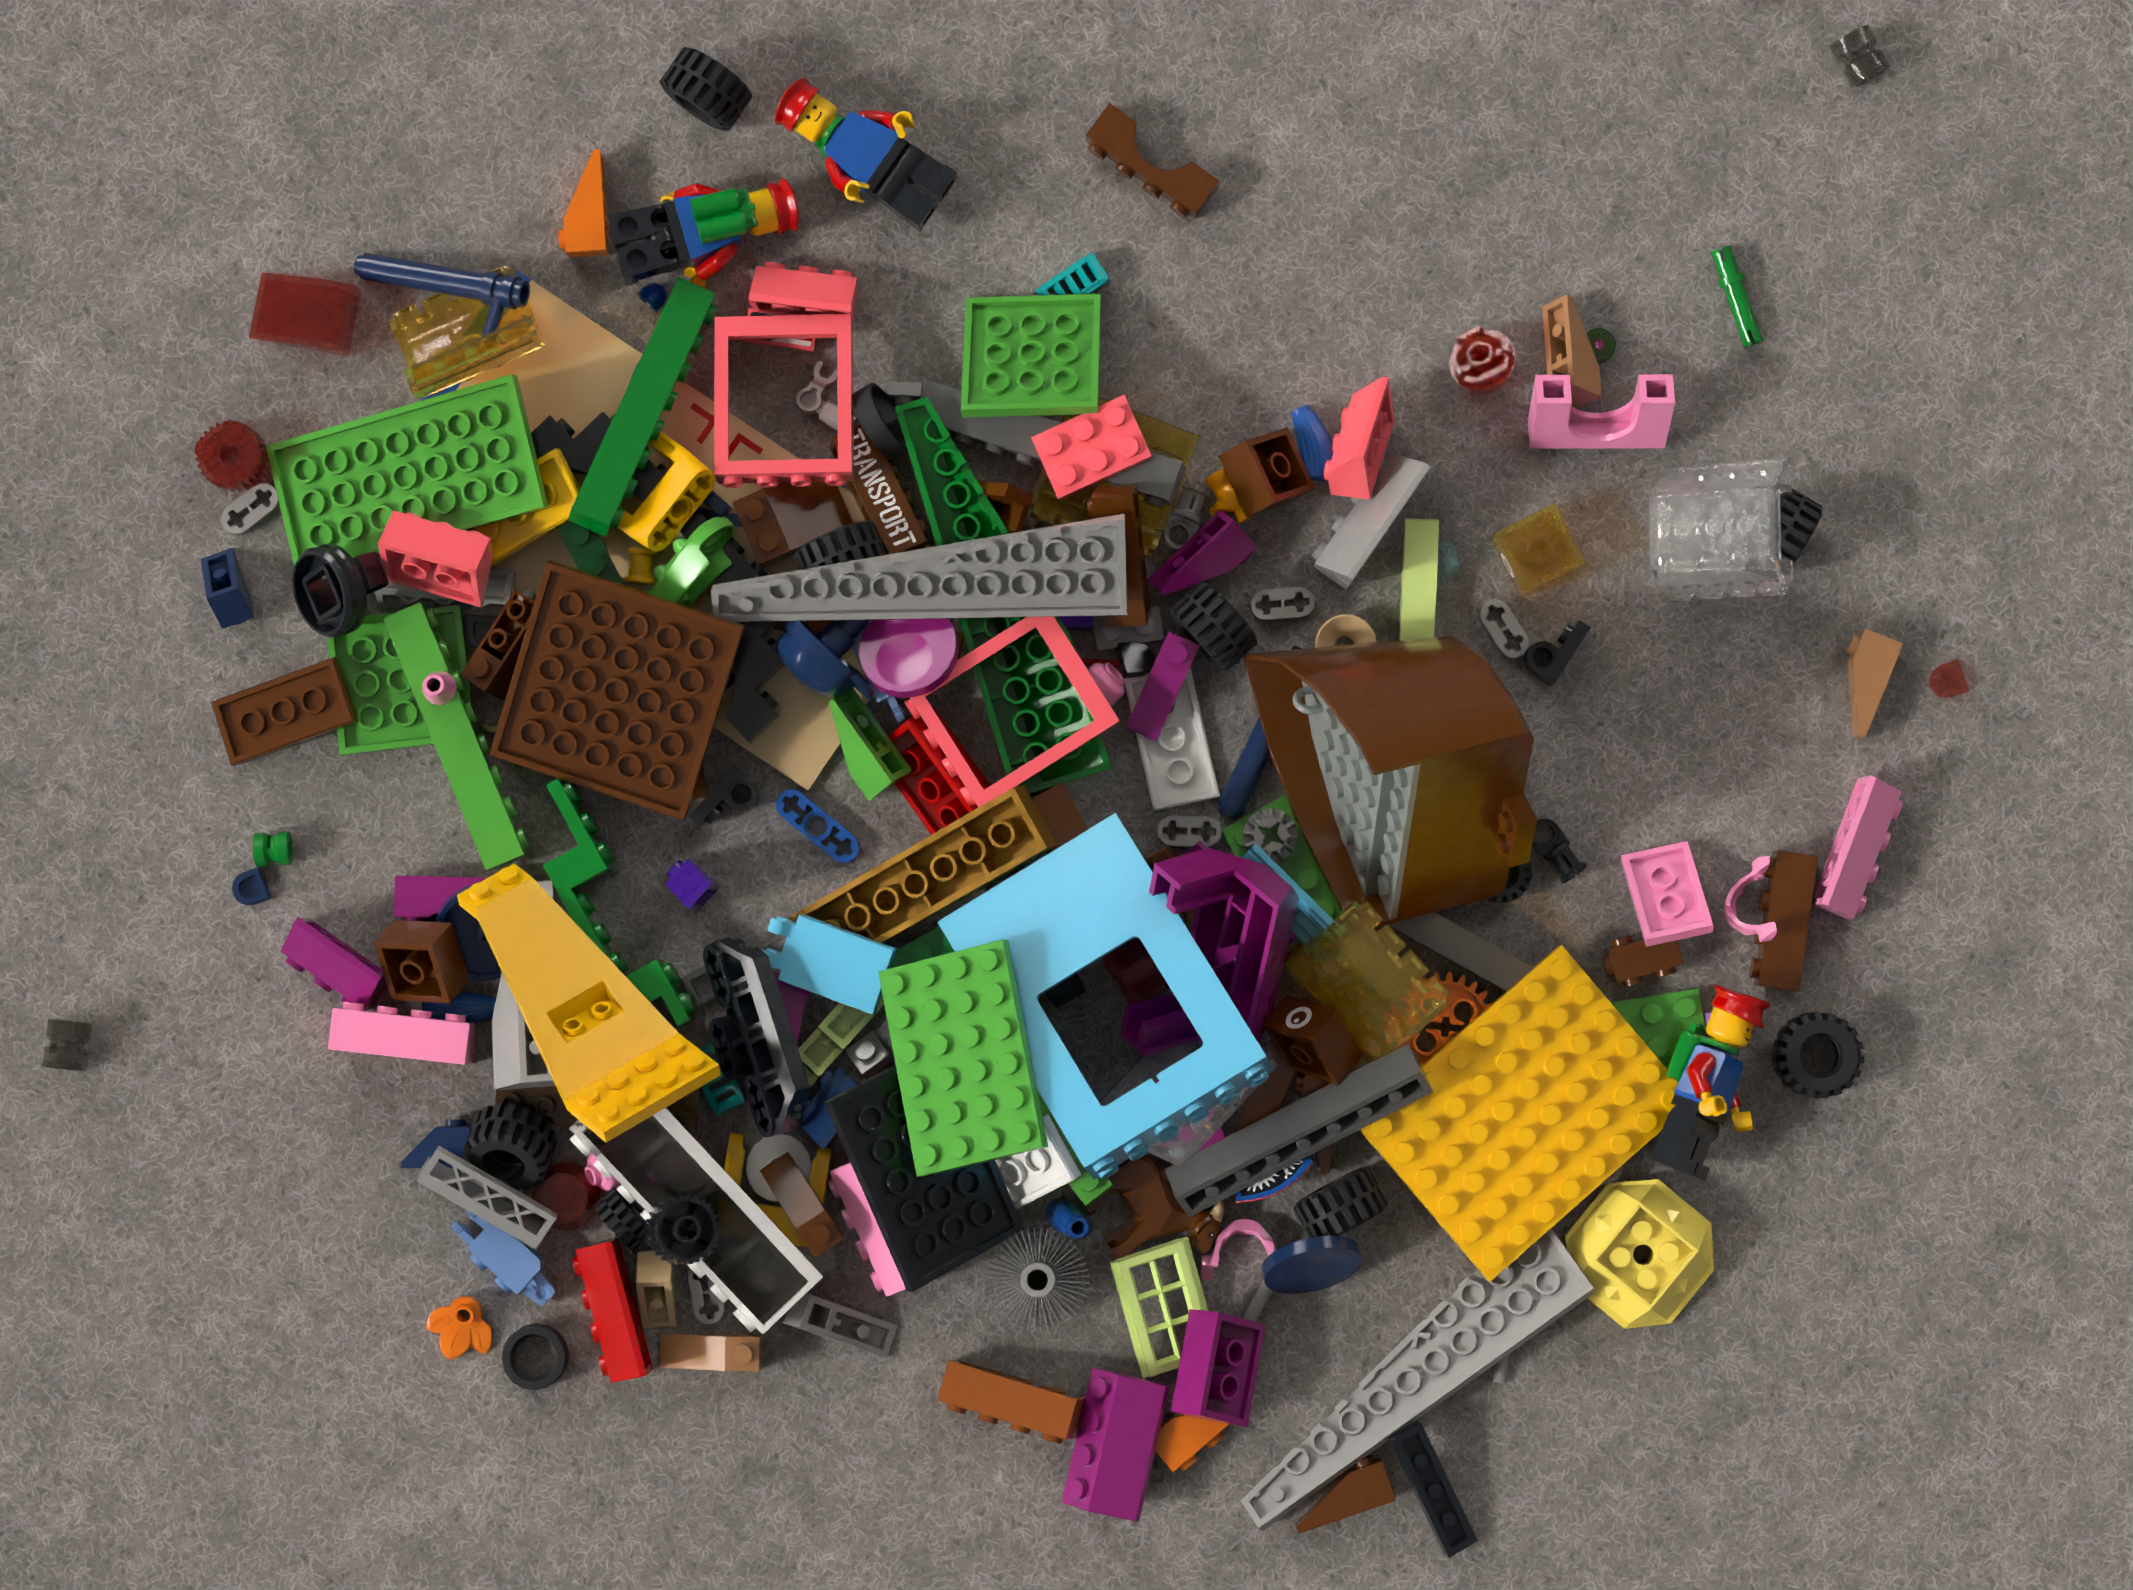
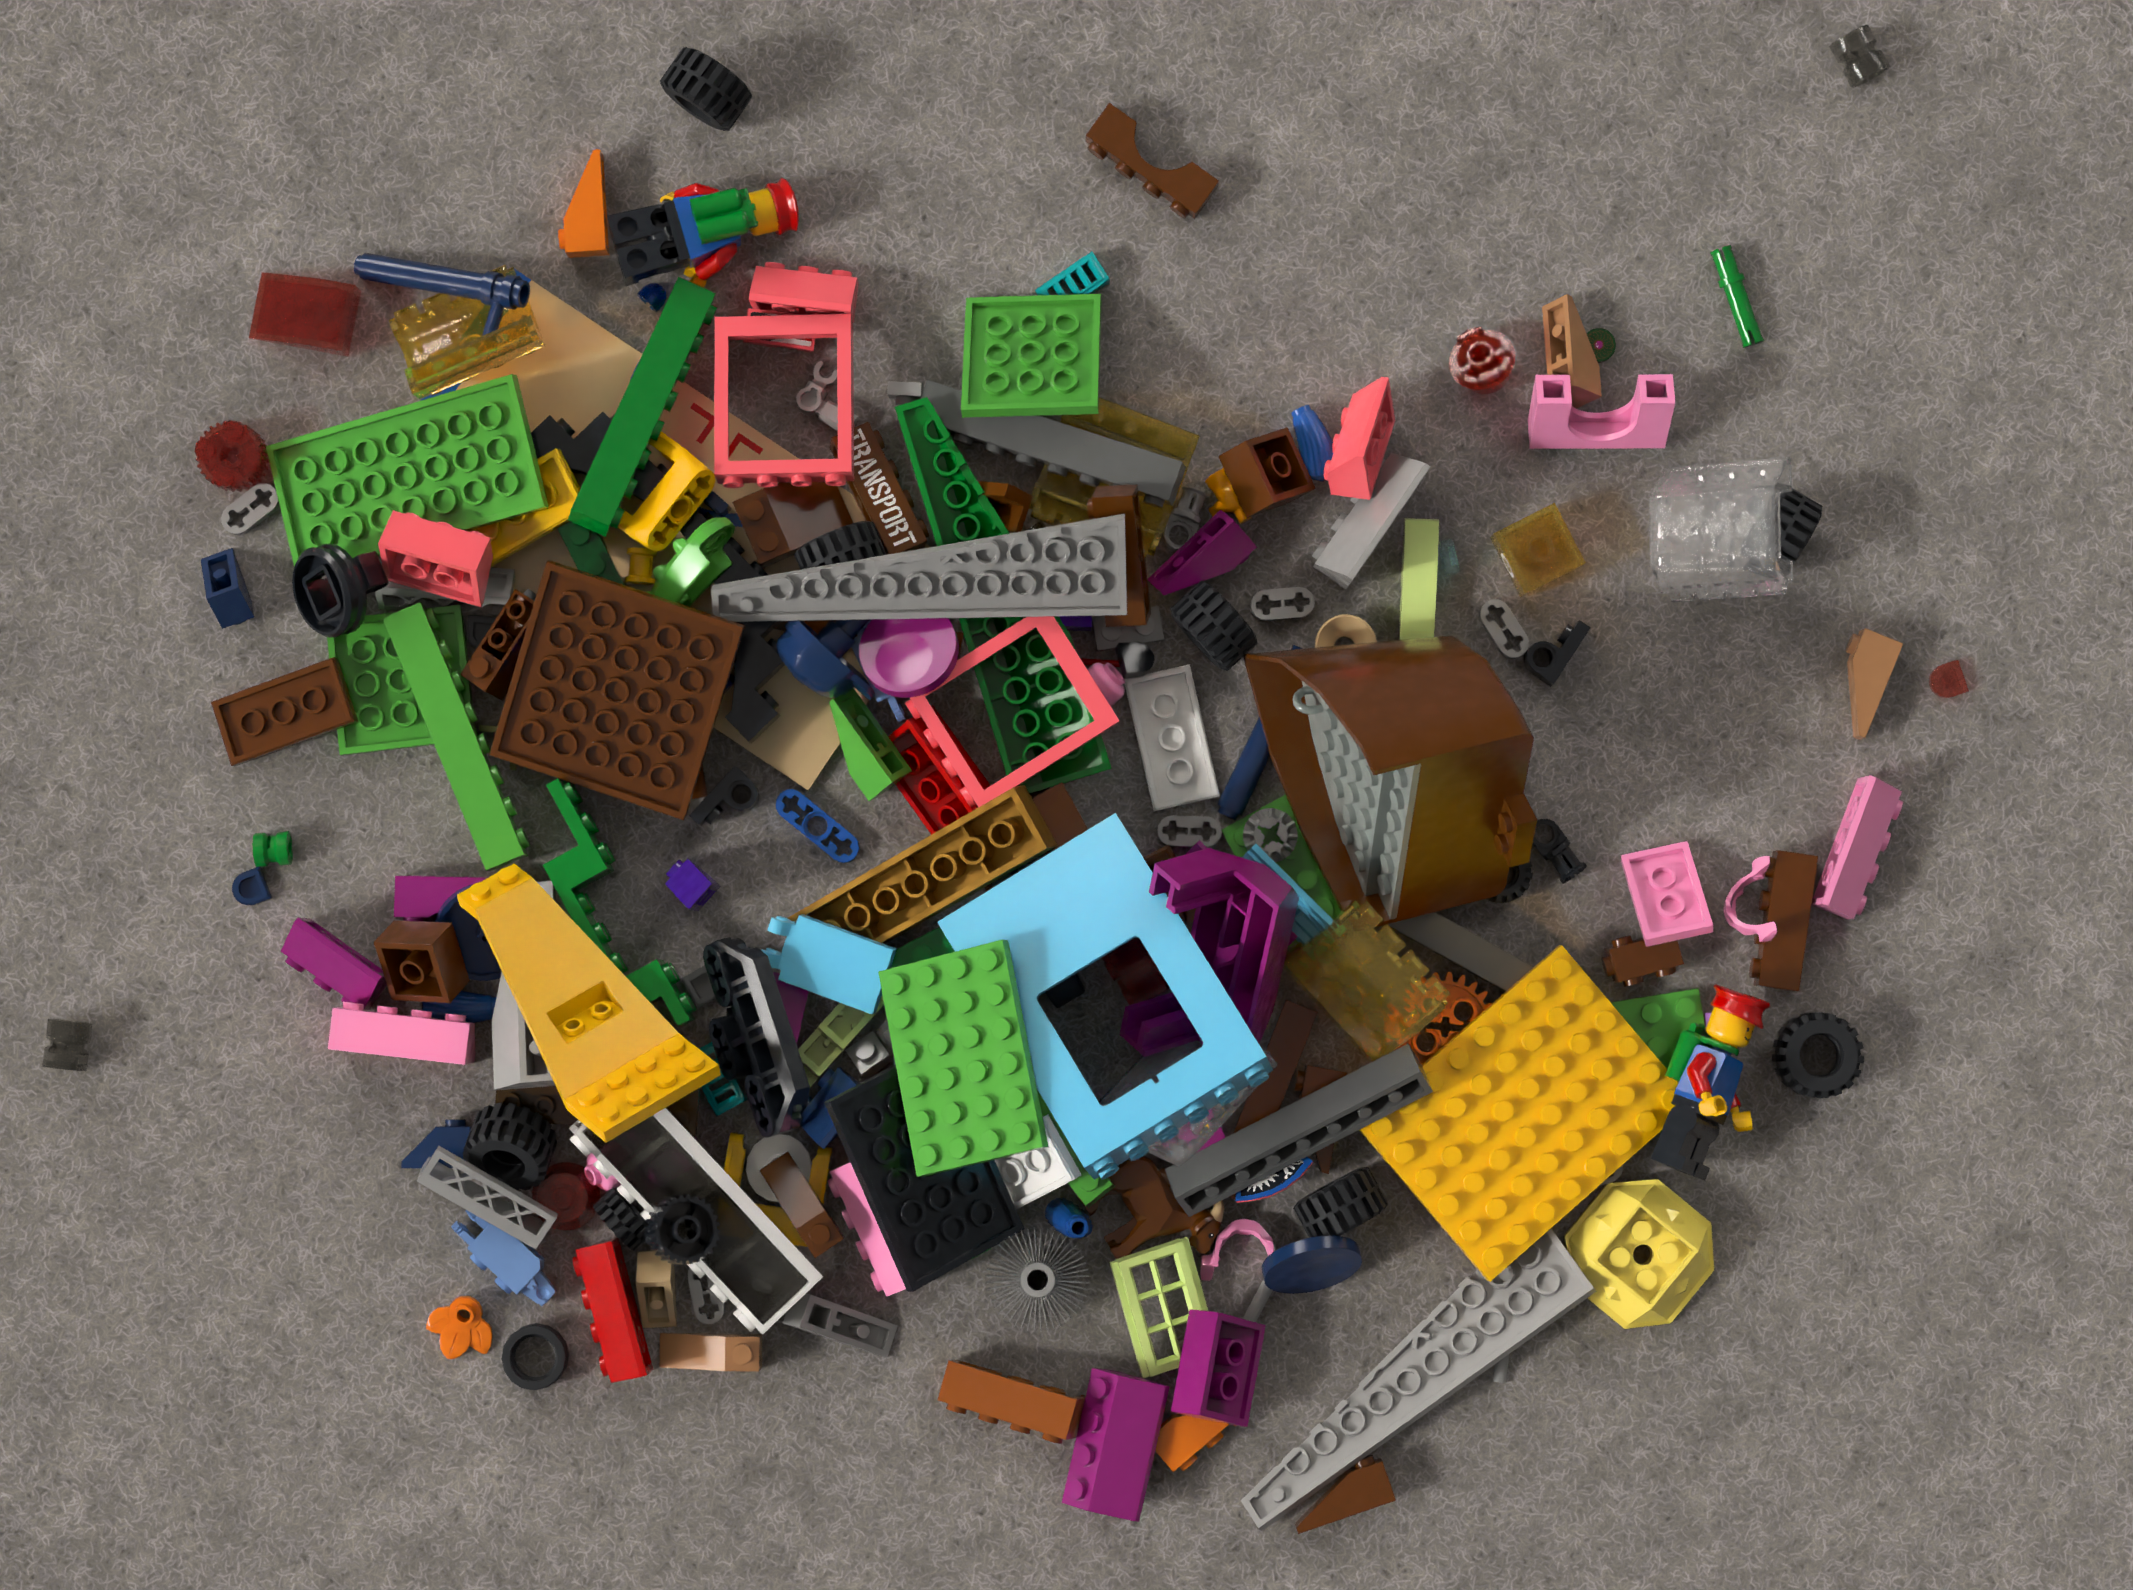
bright pink cone [422,671,456,705] -> none
piece [775,78,958,232] -> none
black tyre [852,383,907,458] -> none
coral plate [1031,395,1153,501] -> none
magenta slope [1126,632,1199,741] -> none
reddish brown brick [1262,995,1363,1085] -> none
black plate [1388,1421,1478,1558] -> none

